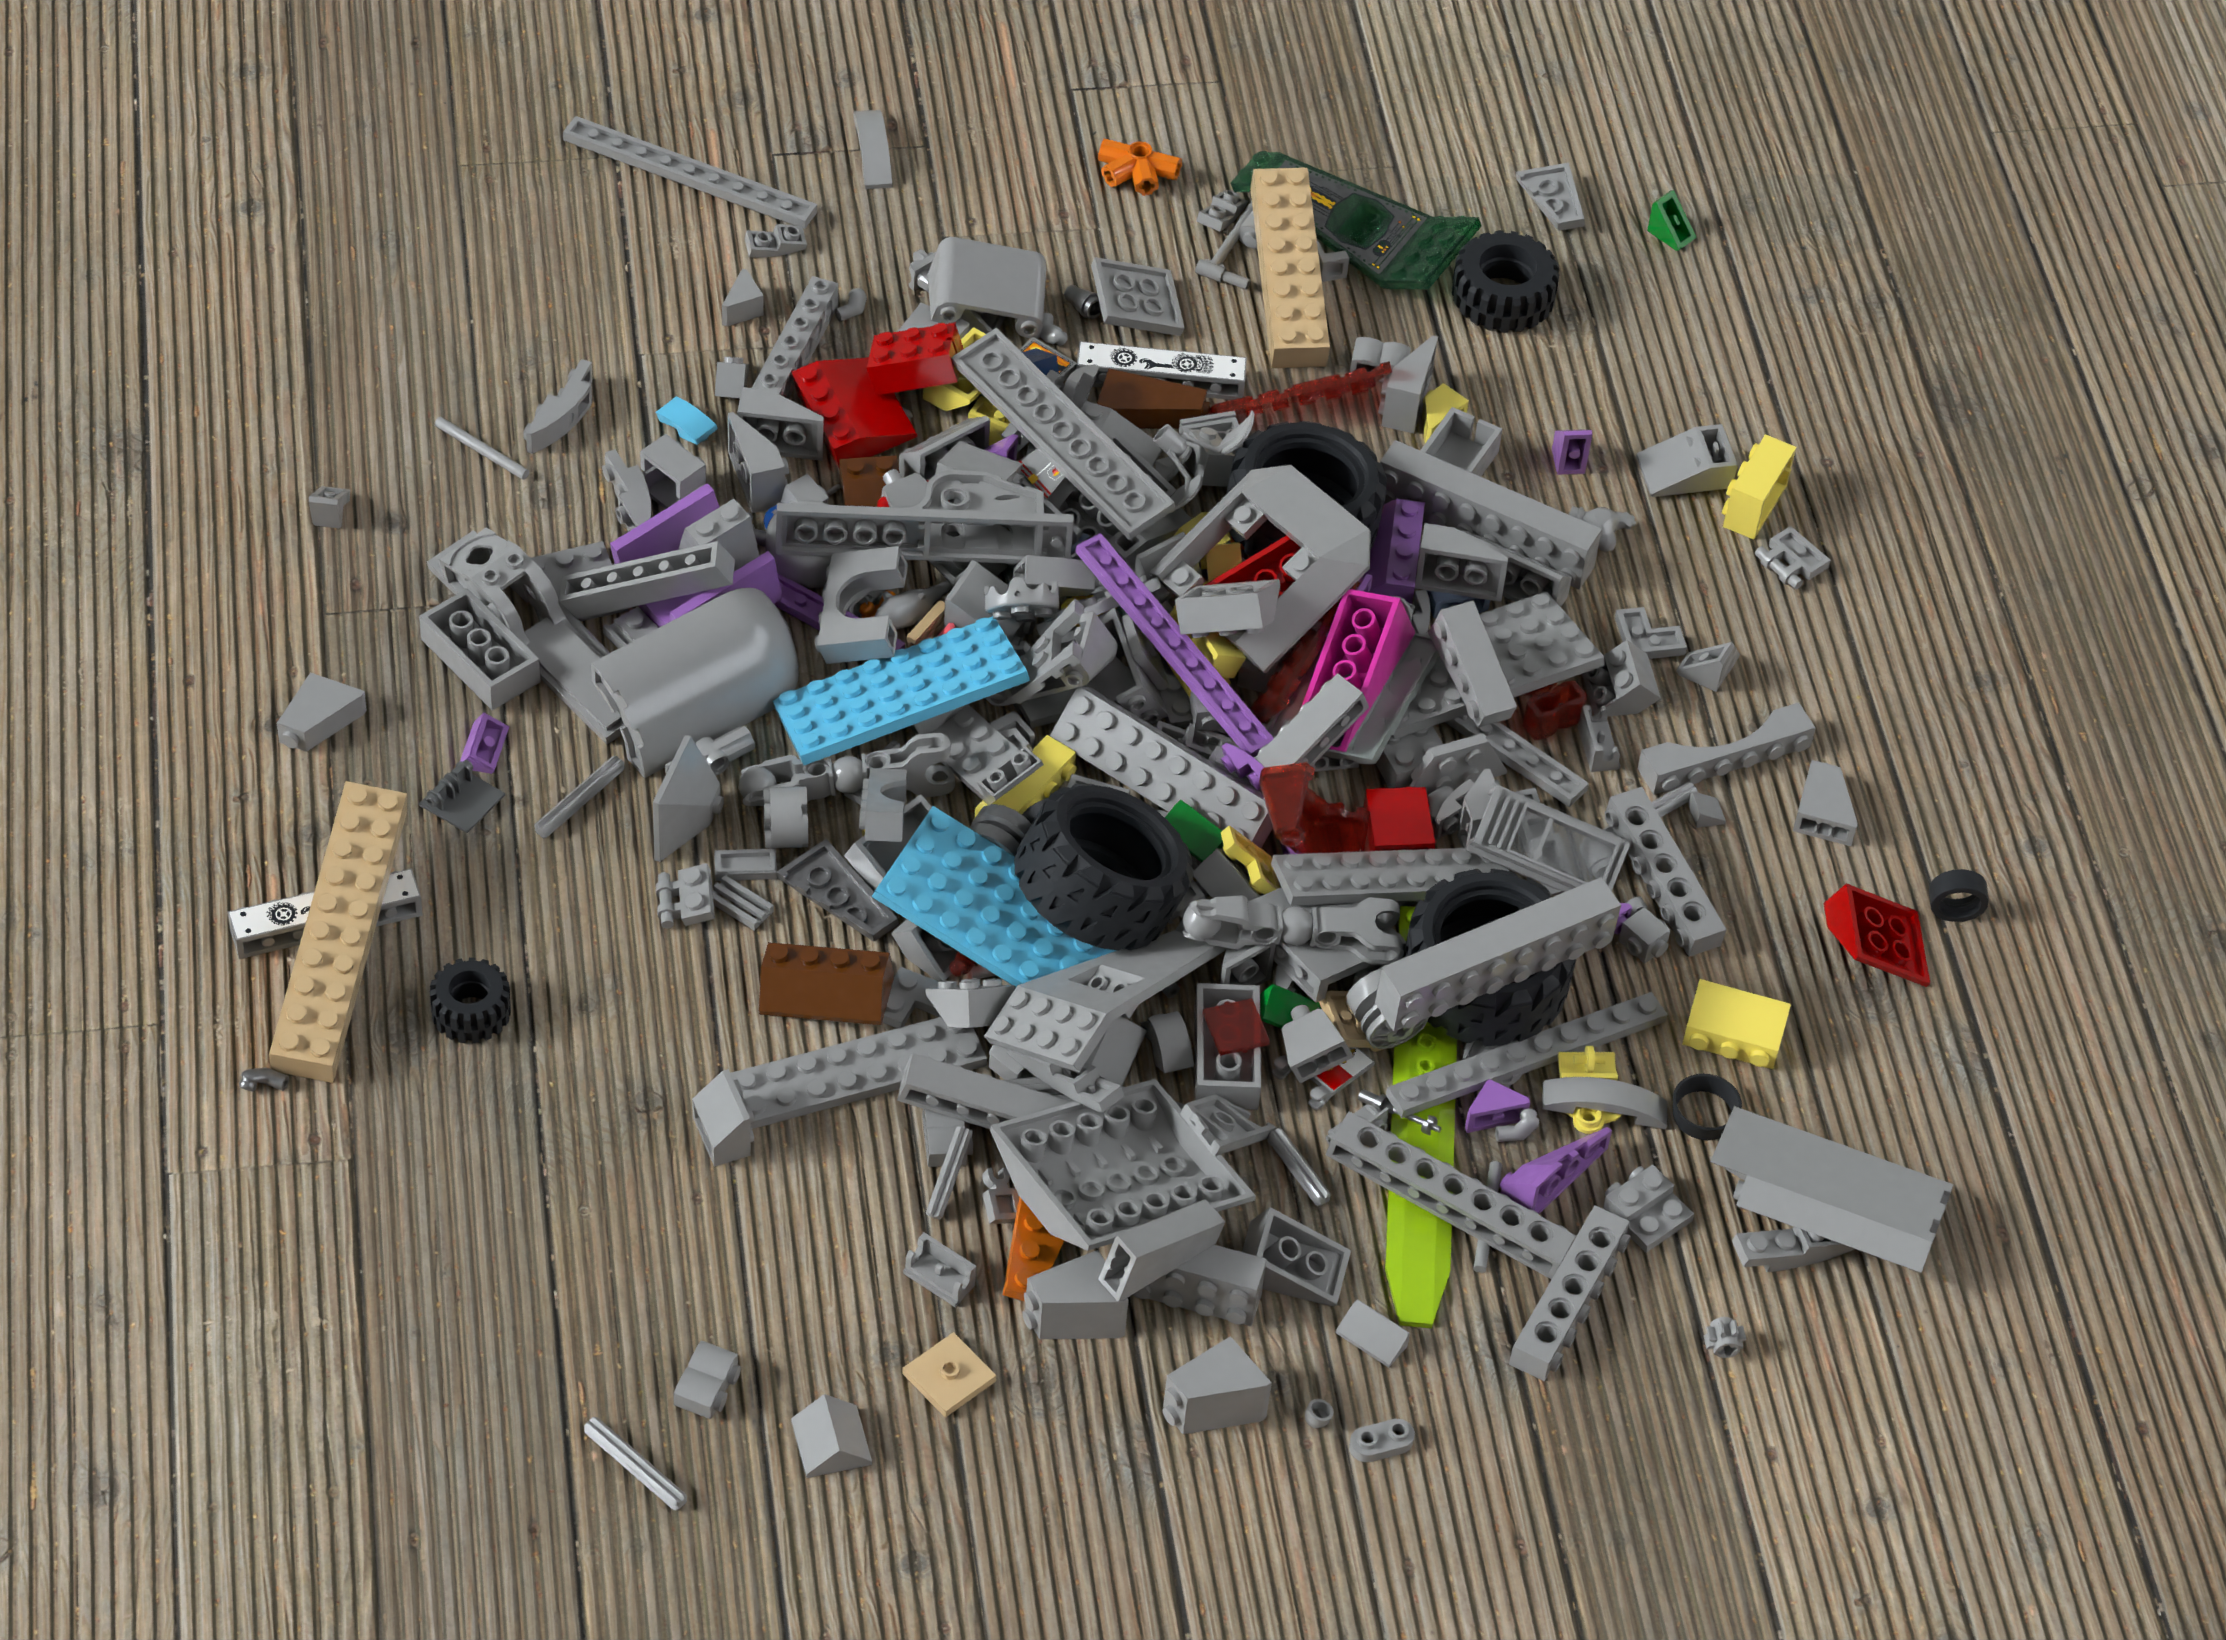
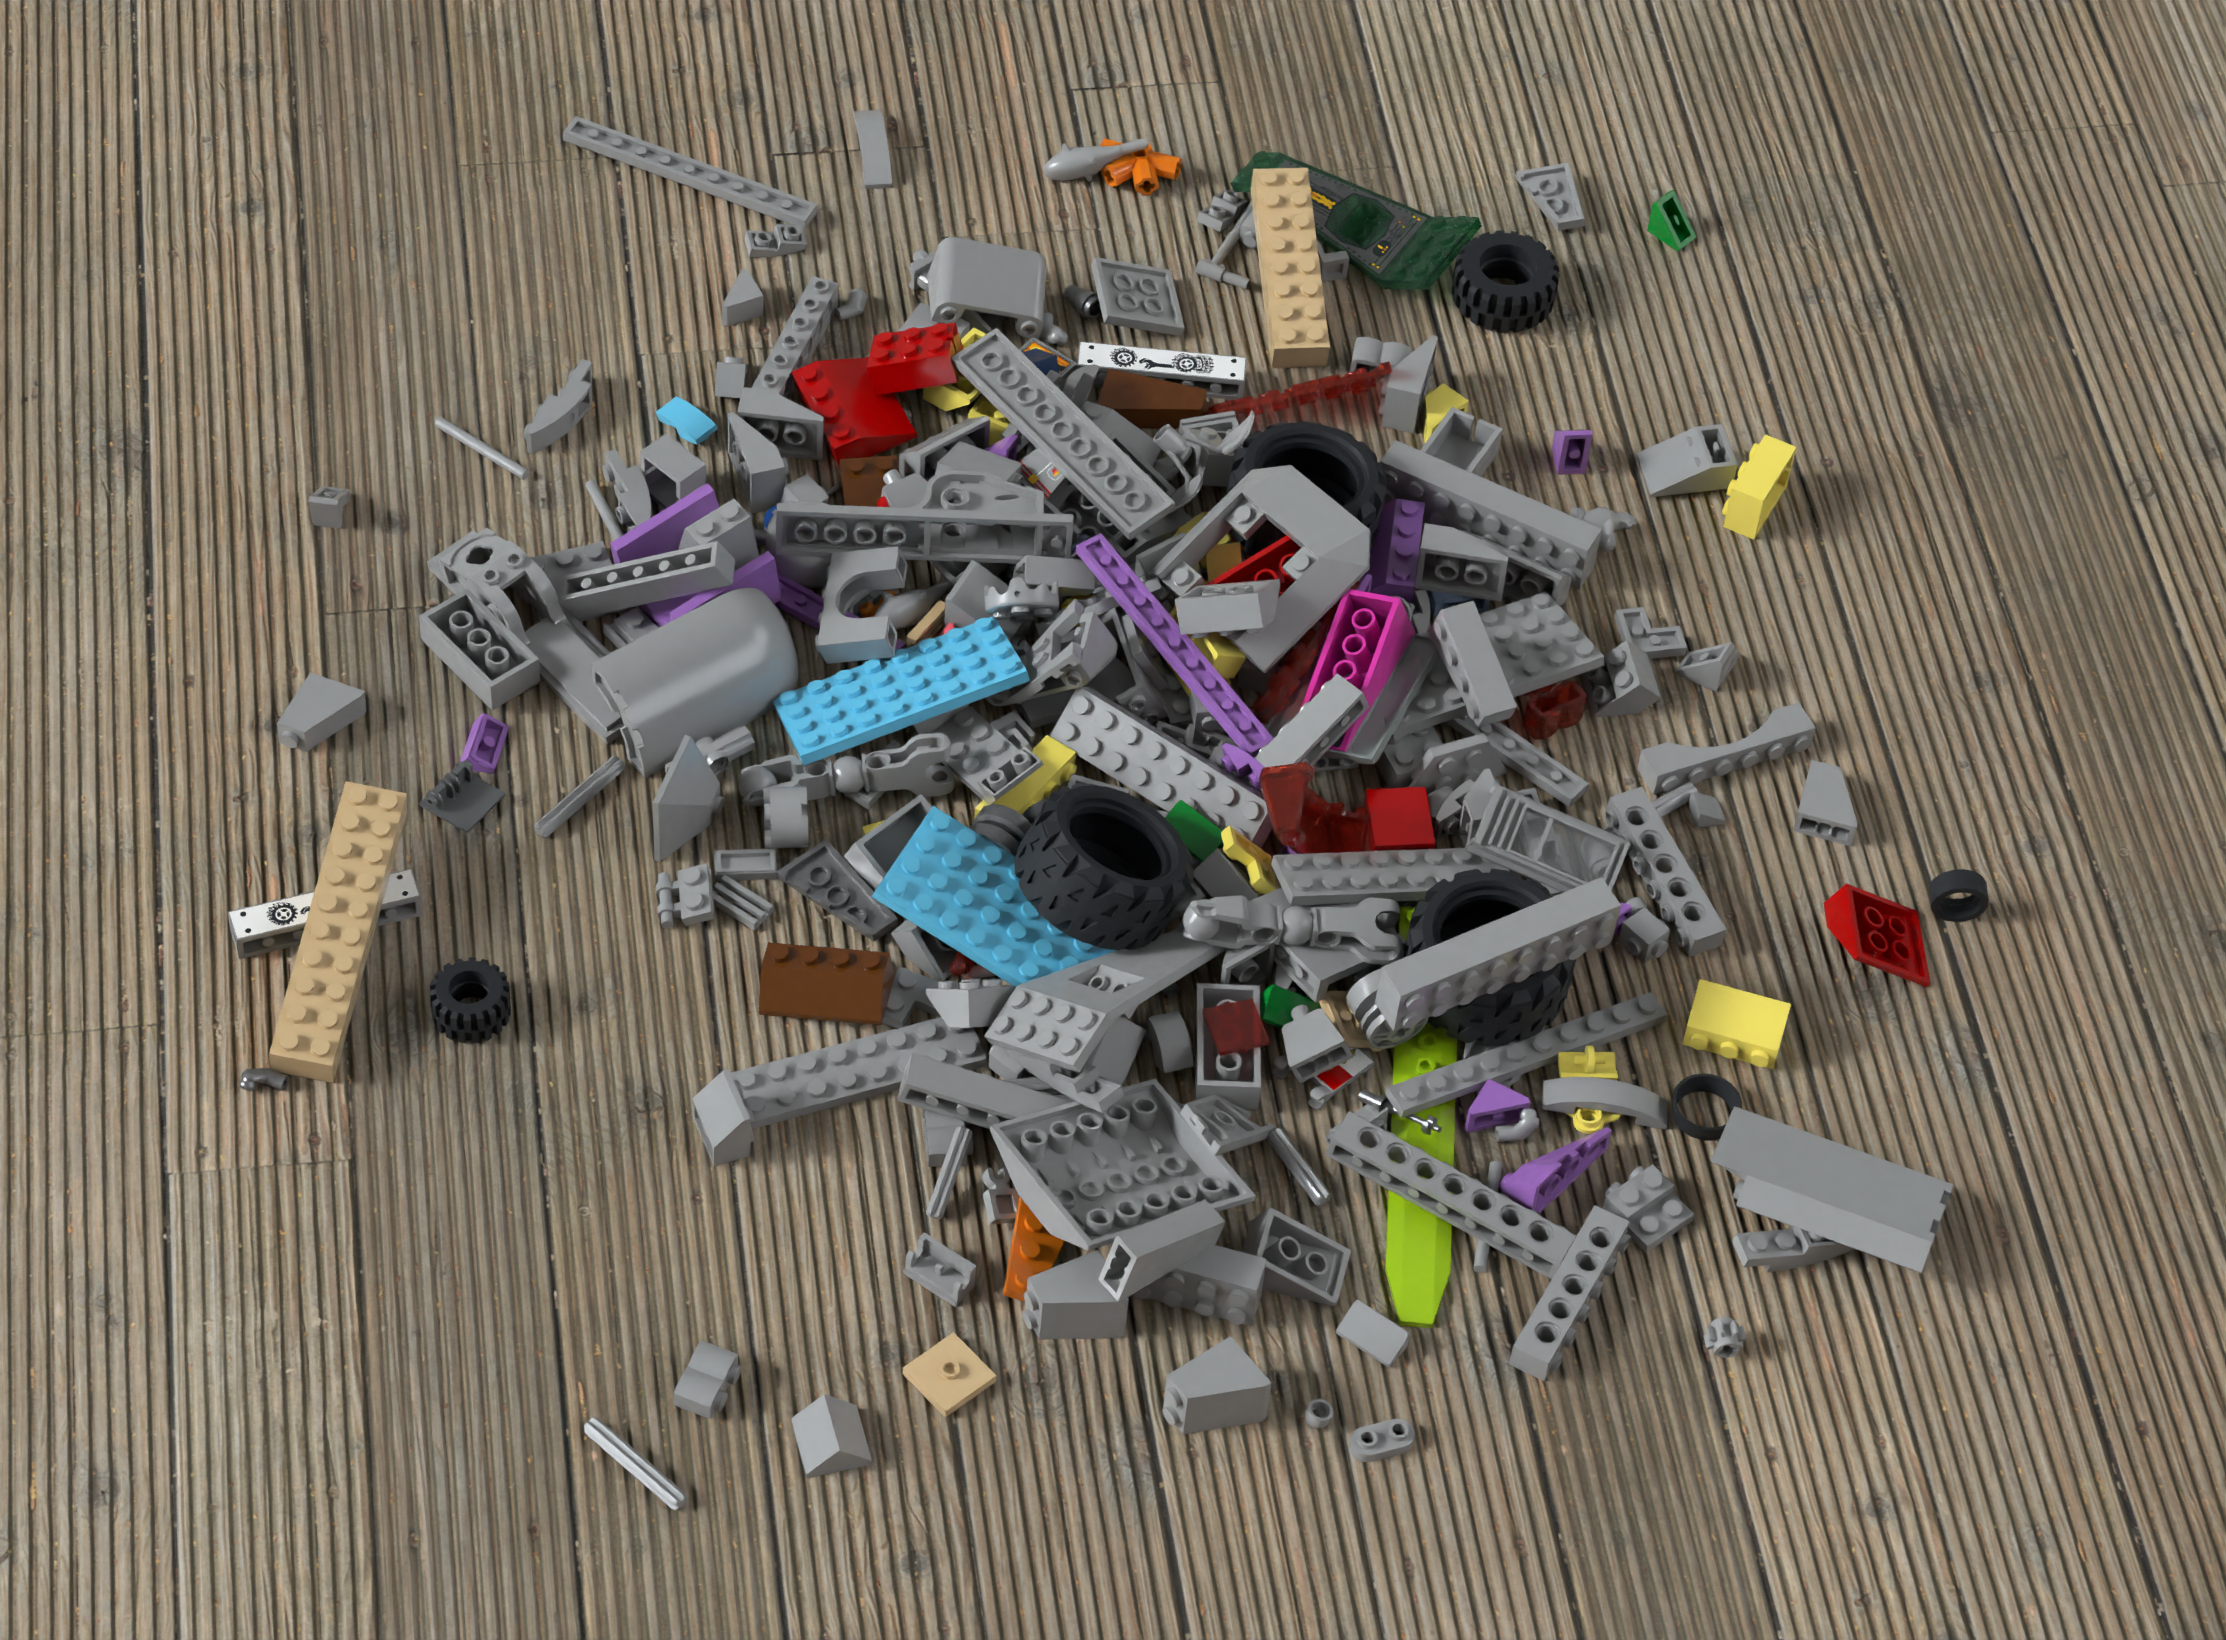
light grey arch [859,768,907,842] -> none
light grey hinge [1578,705,1621,772] -> none
light grey plate [1755,526,1831,589] -> none
none -> light grey bar [585,479,624,541]
none -> light grey piece [1043,138,1148,182]

